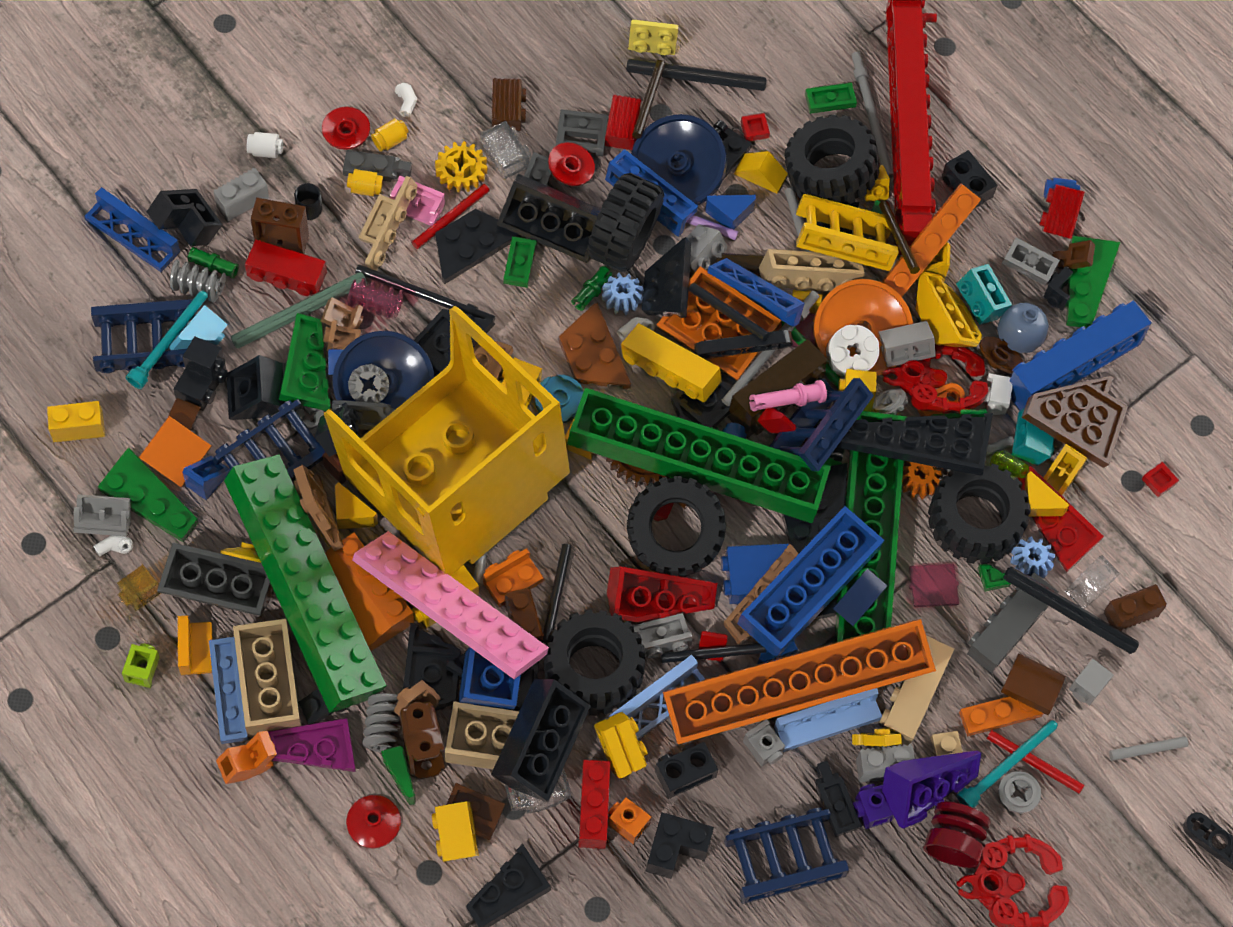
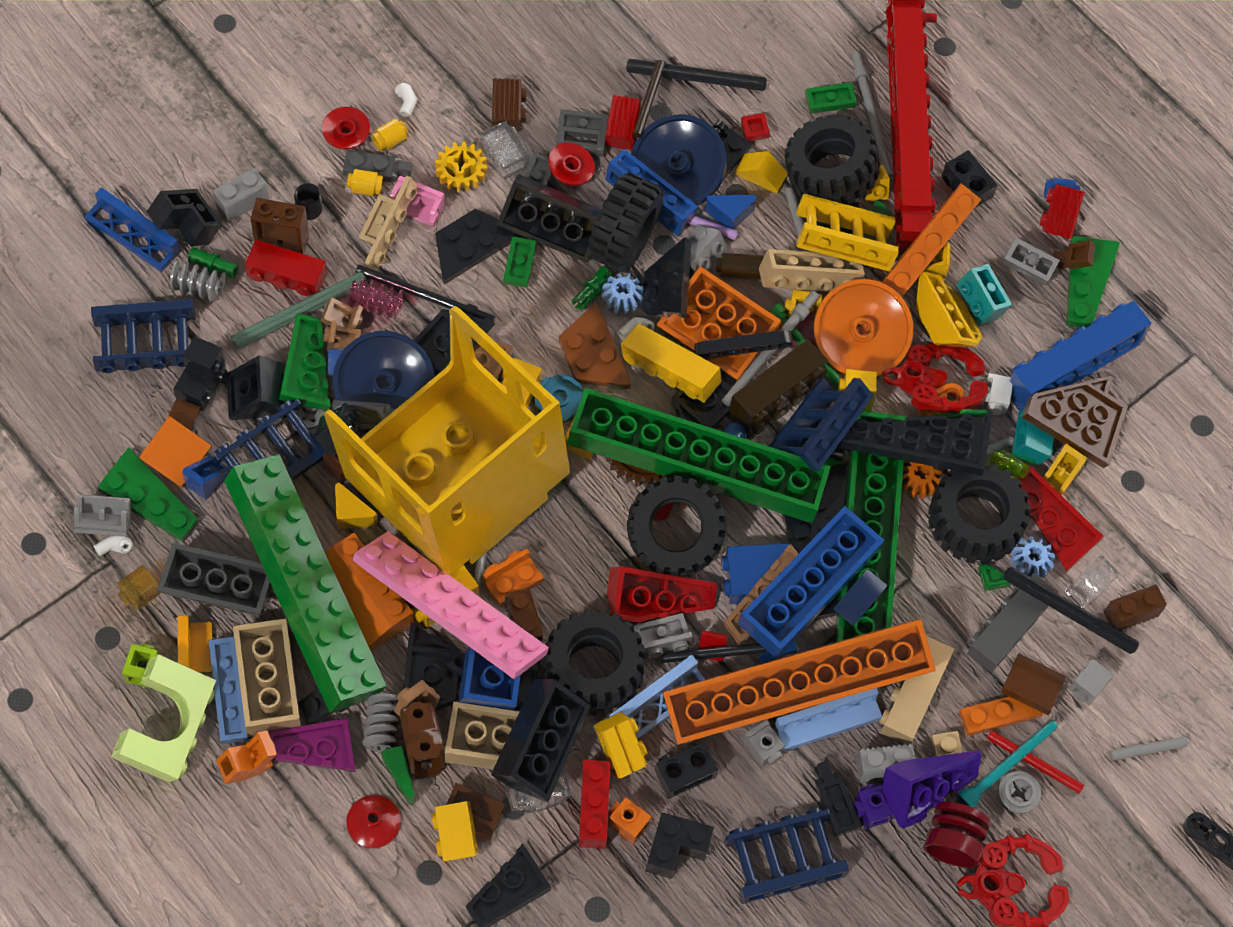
yellow brick [47,401,105,443] -> none
teal piece [125,291,208,390] -> none
medium azure slope [168,305,228,350] -> none
yellow dish [220,542,261,563] -> none
white brick [247,132,283,158] -> none
medium nougat wing [294,465,344,551] -> none
light grey gear [348,364,389,403] -> none
red bar [411,184,490,249] -> none
black bar [543,544,572,643] -> none
light yellow bracket [628,20,678,55] -> none
black bar [688,283,770,341] -> none
blue fence [707,258,805,327] -> none
bright pink pin [749,380,827,411] -> none
red slope [758,408,797,433] -> none
white brick [826,325,879,377] -> none
yellow plate [852,728,902,746] -> none
light grey gear [871,389,908,415] -> none
dark brown bar [879,200,920,274] -> none
light grey hinge [879,321,936,367] -> none
clear pink piece [909,564,959,607] -> none
reddish brown dish [979,336,1023,373] -> none
sand blue cylinder [997,303,1049,353] -> none
yellow slope [1025,471,1069,517] -> none
black bracket [1043,266,1073,311] -> none
red plate [1142,462,1179,498] -> none
none -> yellowish green arch [111,654,216,783]

